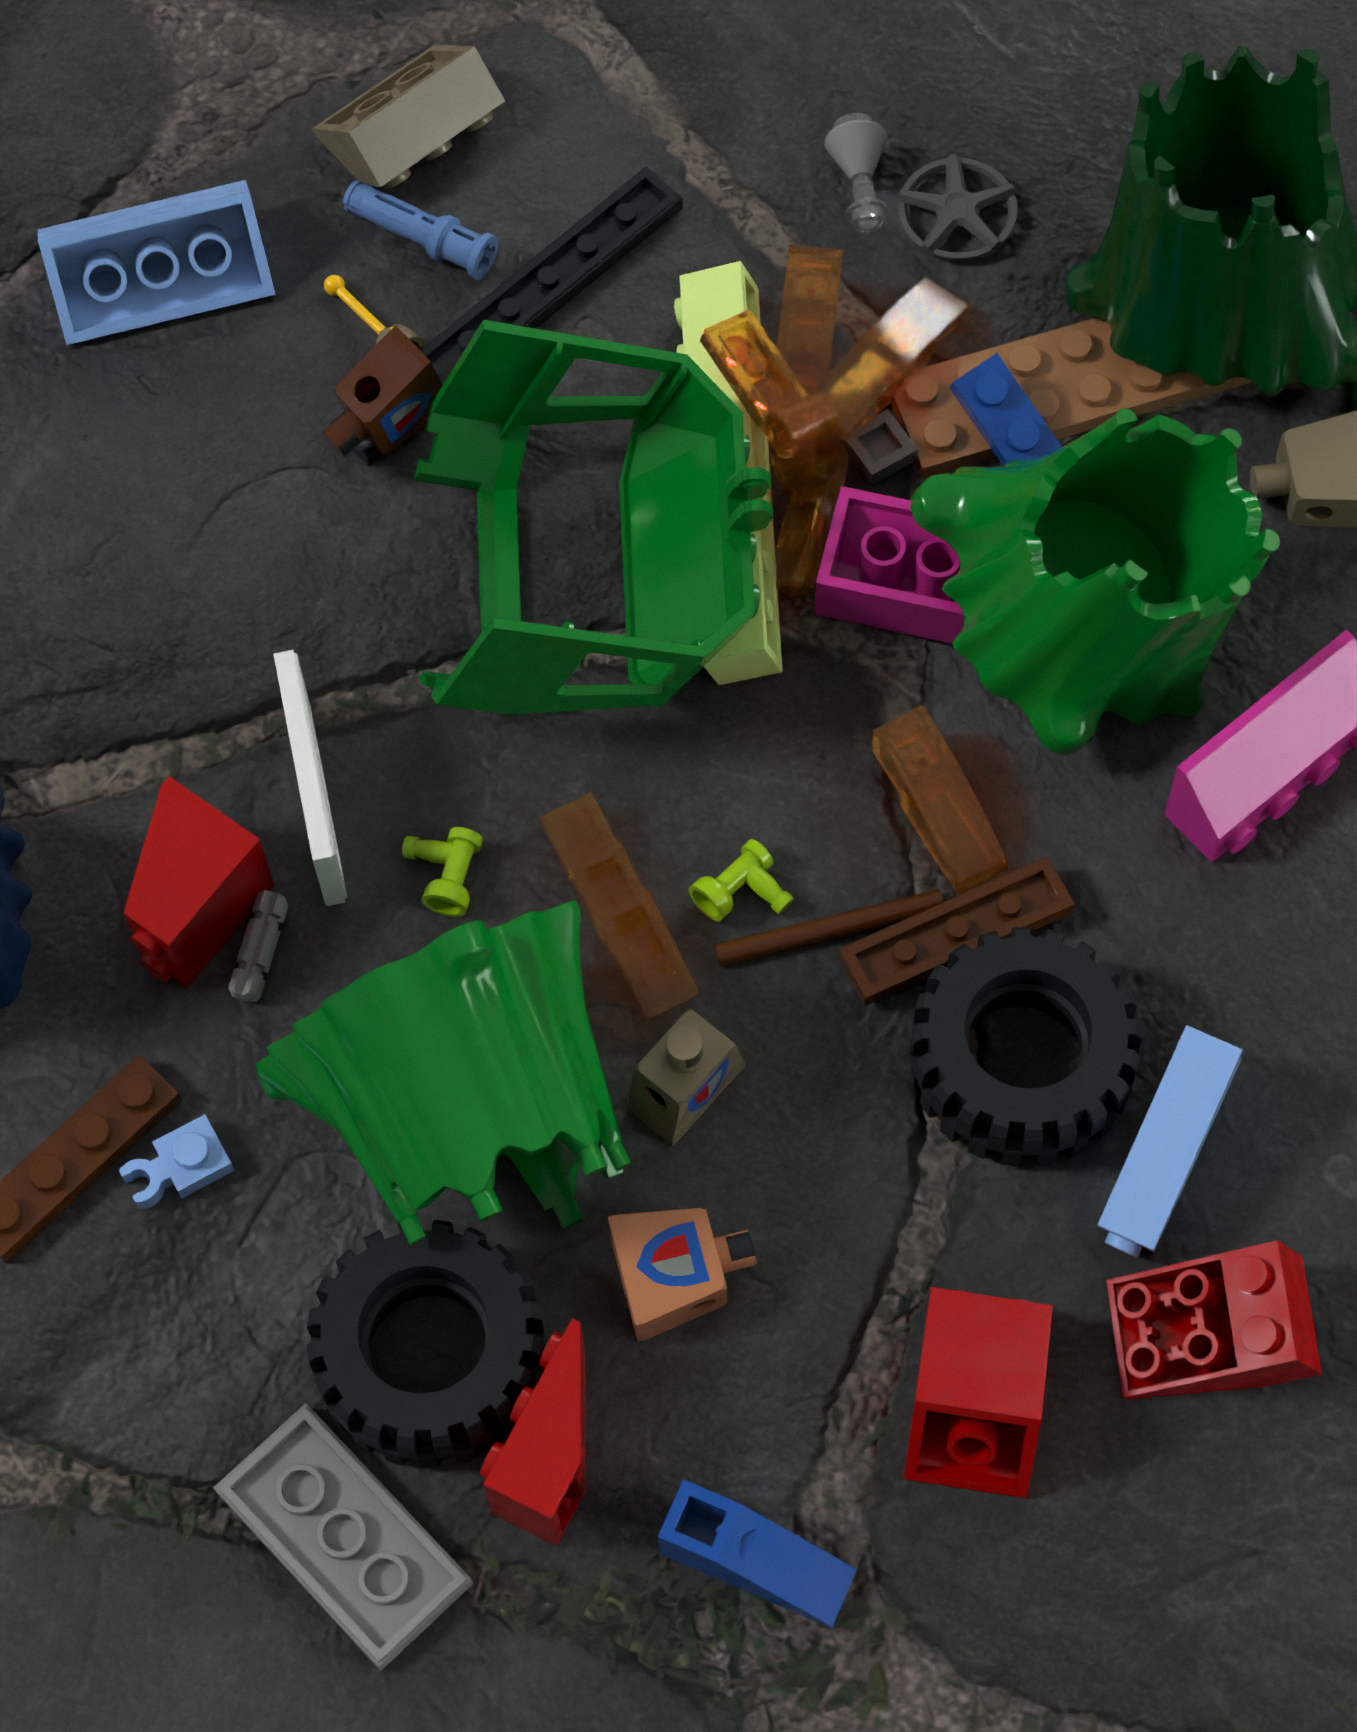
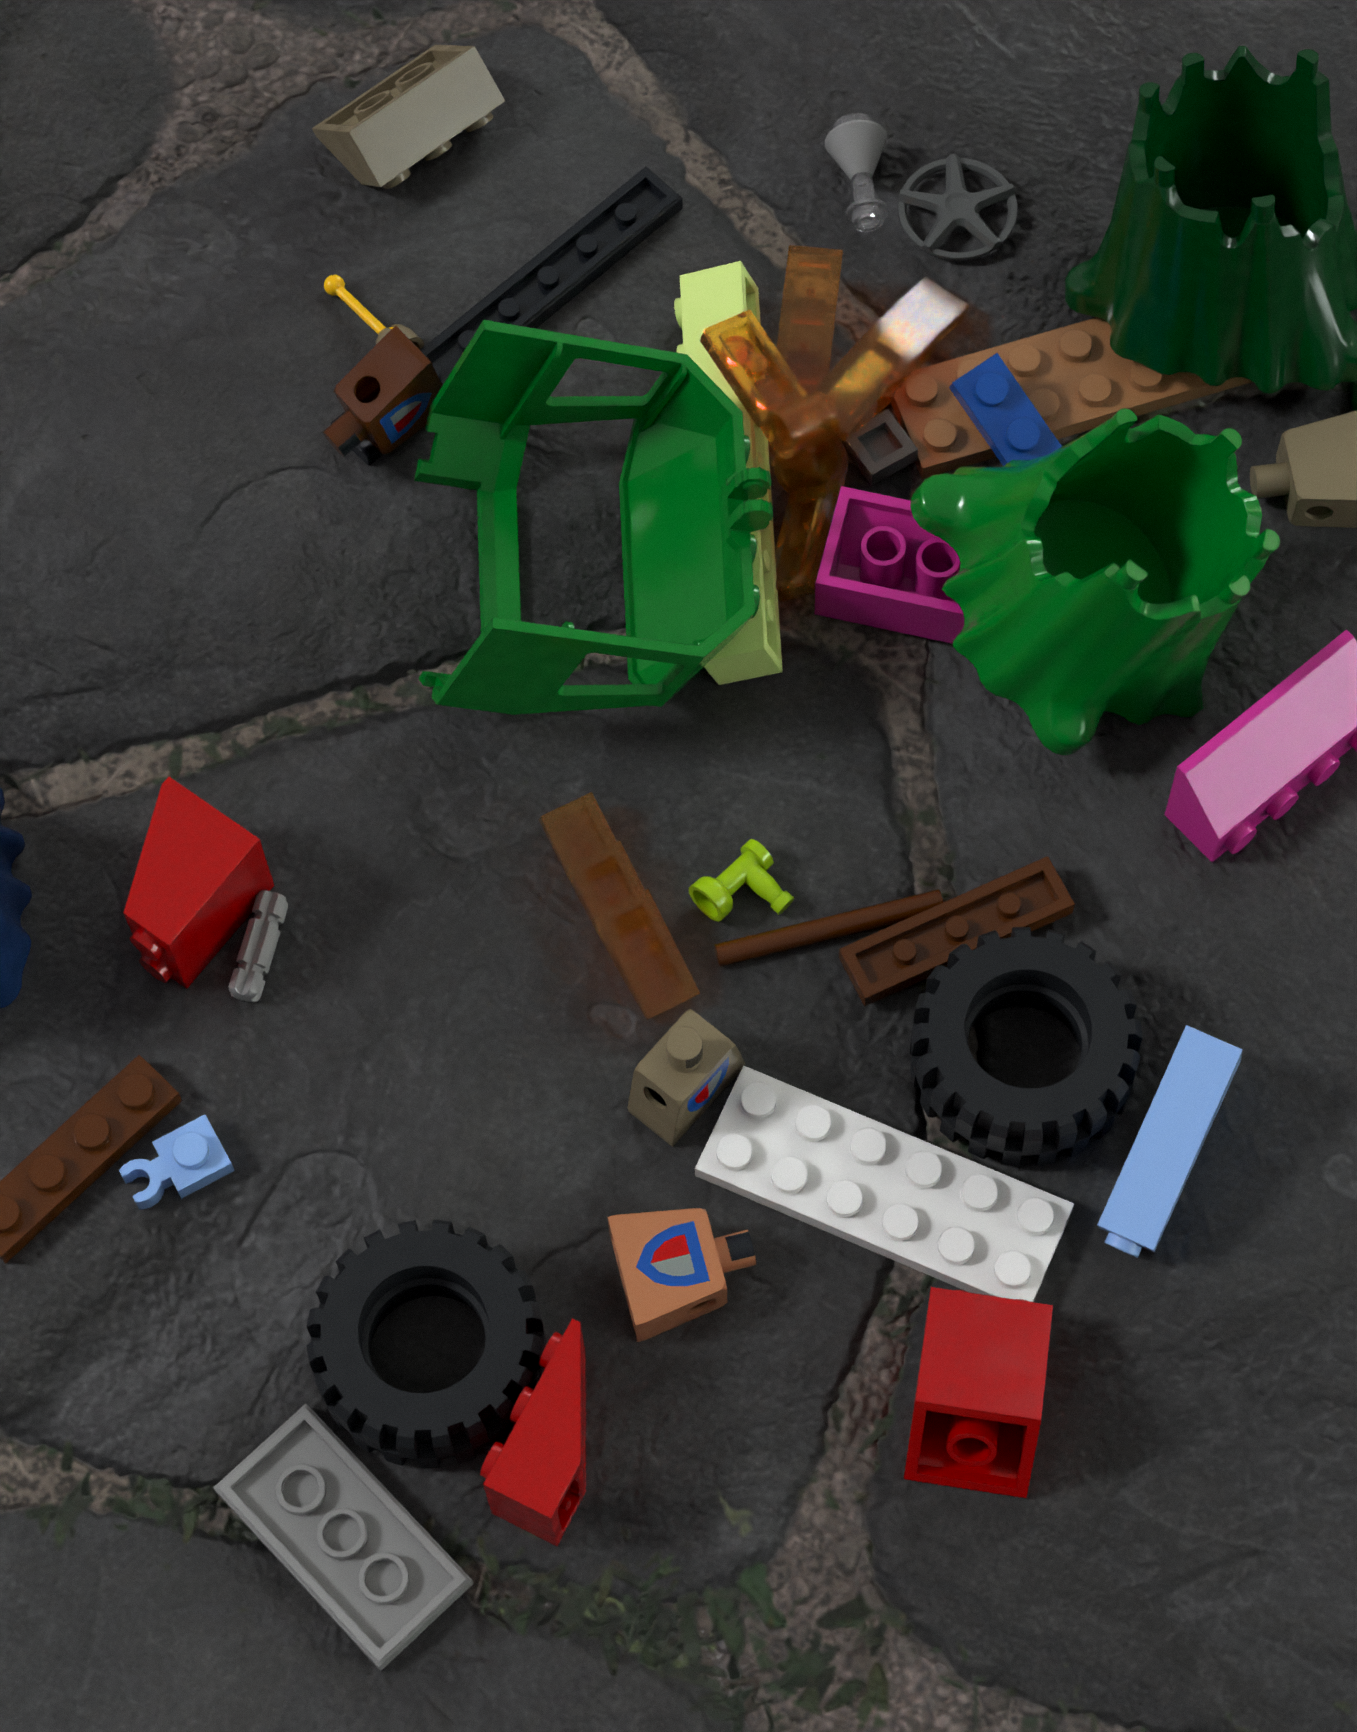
light blue slope [38,180,276,345] -> none
green piece [255,900,631,1245] -> none
white tile [273,650,348,906] -> none
medium blue pin [343,179,499,280] -> none
lime piece [402,827,483,917] -> none
blue slope [658,1479,857,1628] -> none
clear orange slope [871,705,1008,896] -> none
red slope [1106,1240,1322,1400] -> none
none -> white plate [695,1065,1074,1302]

